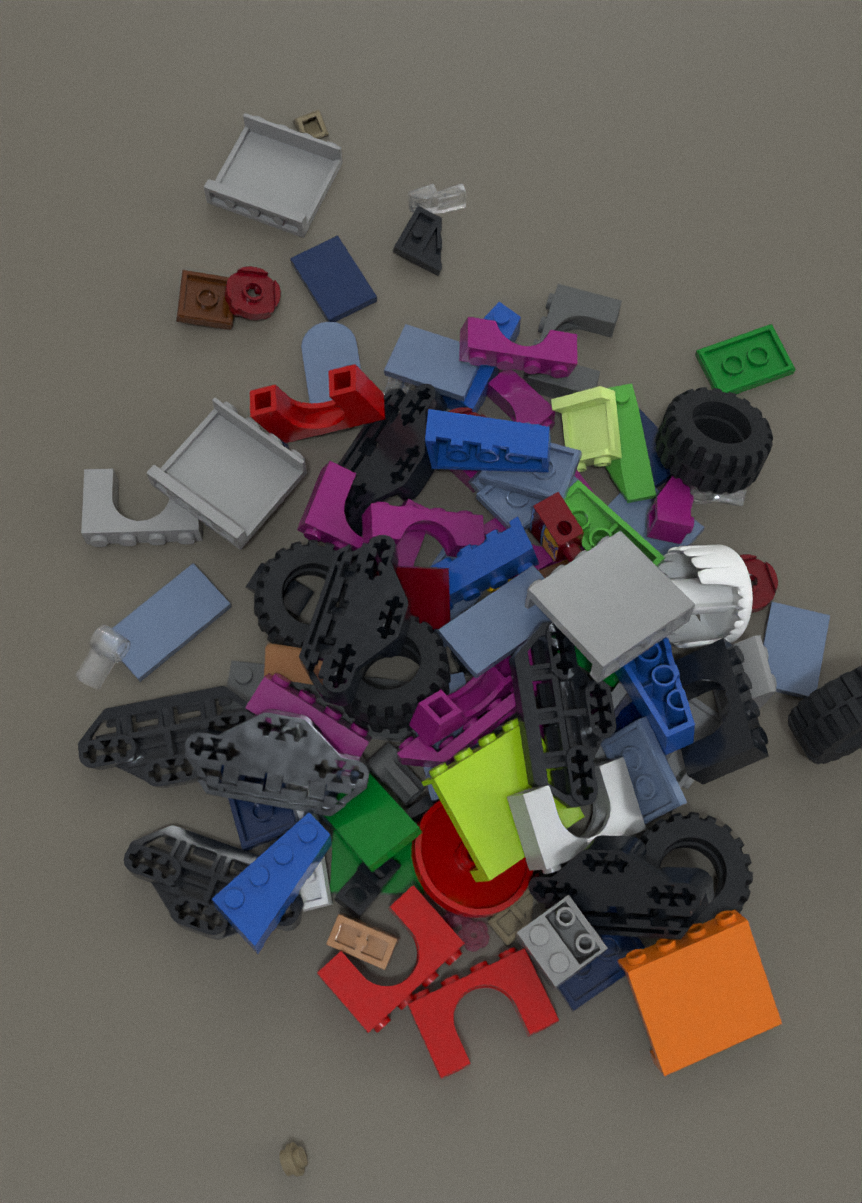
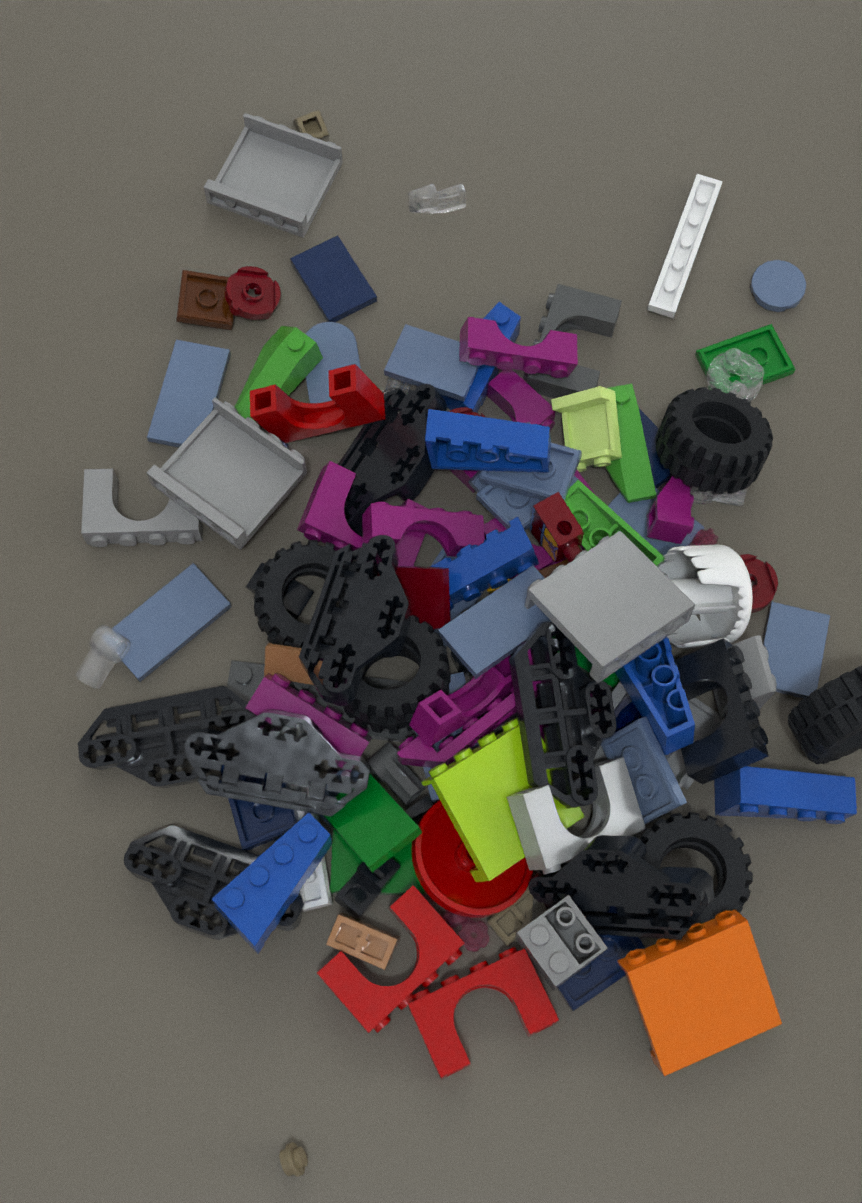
black wing [393,206,442,276] -> none
none -> sand blue tile [147,340,231,447]
none -> bright green wedge [235,326,323,427]
none -> white plate [648,174,723,319]
none -> clear pink plate [692,528,719,545]
none -> clear plate [706,348,765,402]
none -> blue wedge [714,766,857,824]
none -> sand blue tile [750,260,806,312]

